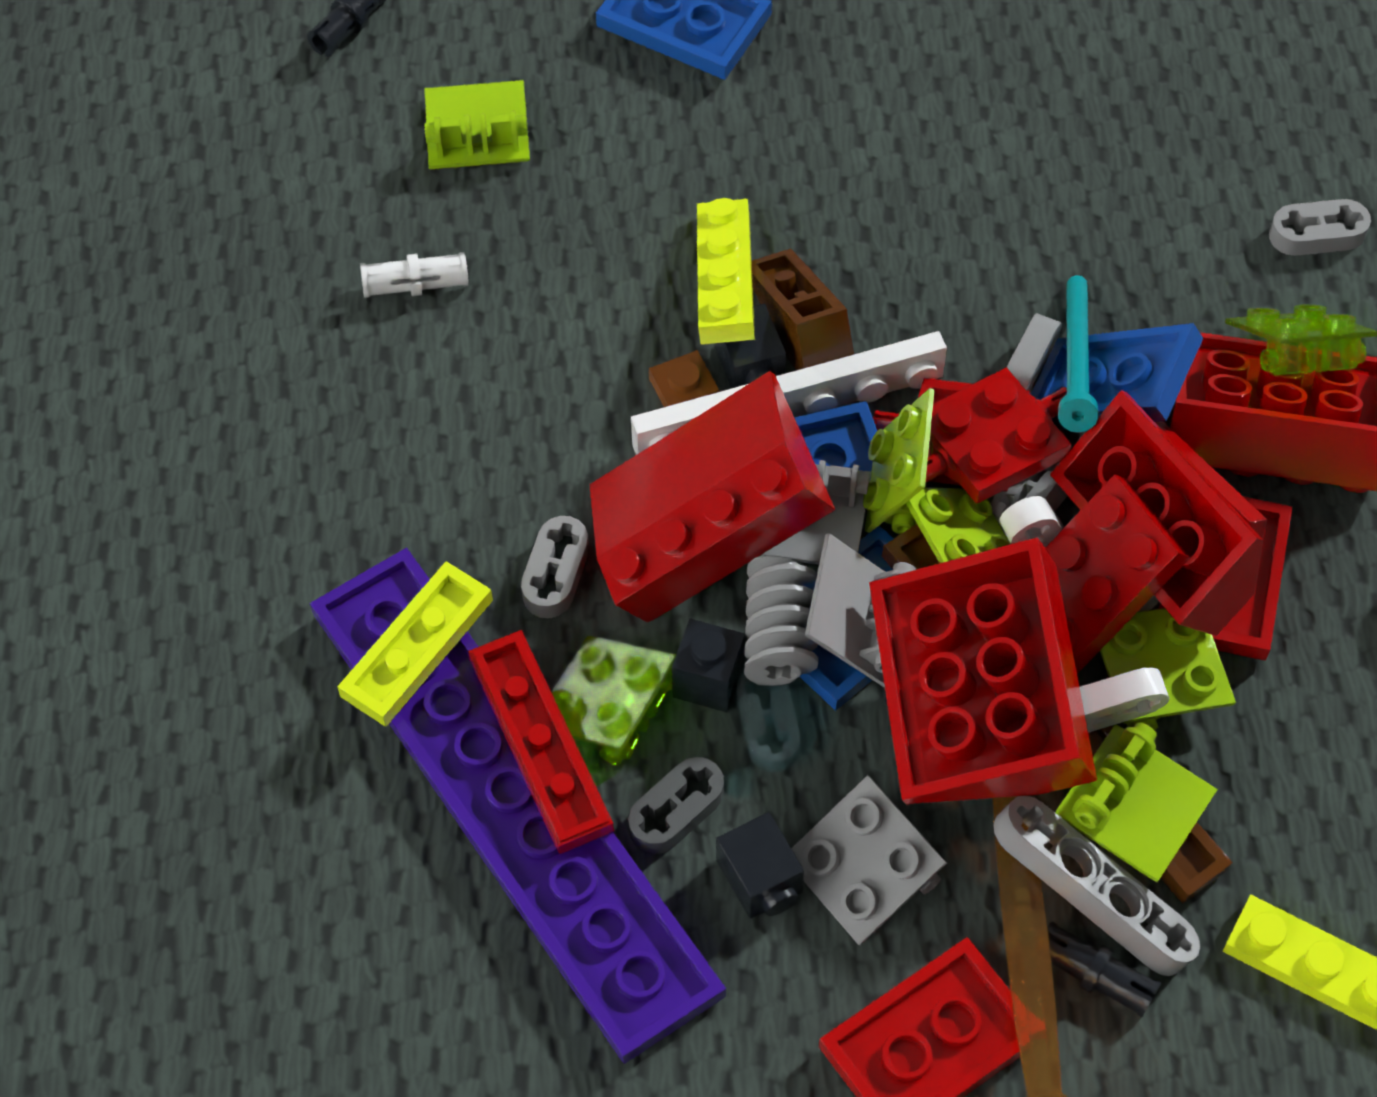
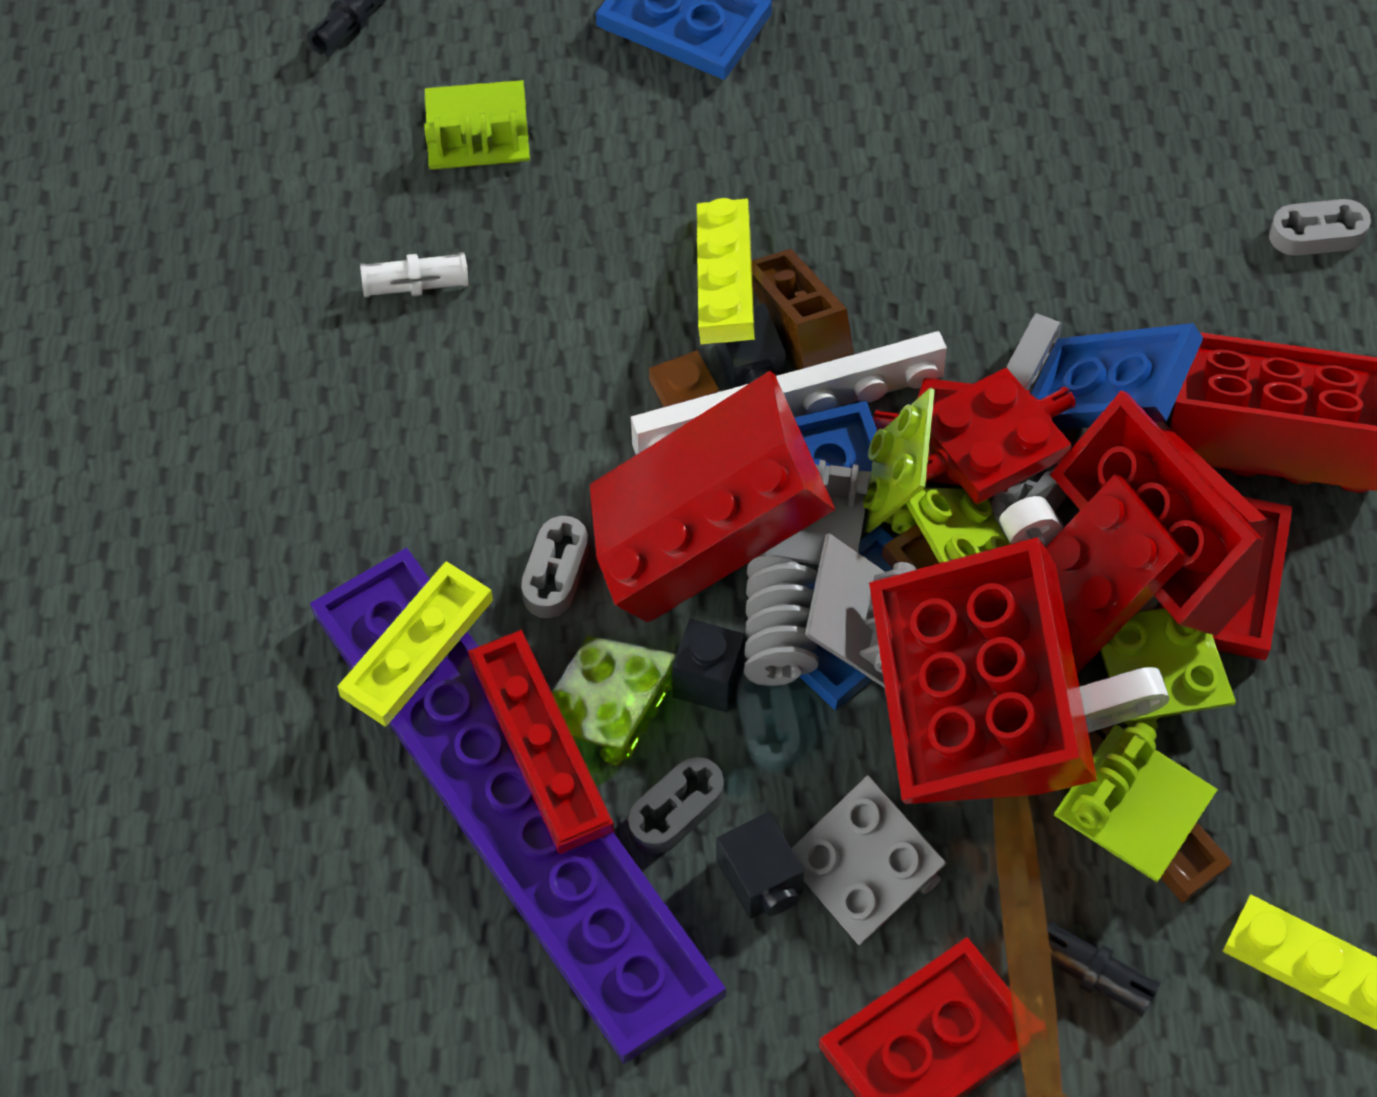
light grey beam [993,796,1200,976] -> none
teal bar [1058,275,1098,432] -> none
clear neon green hinge [1225,304,1377,376] -> none

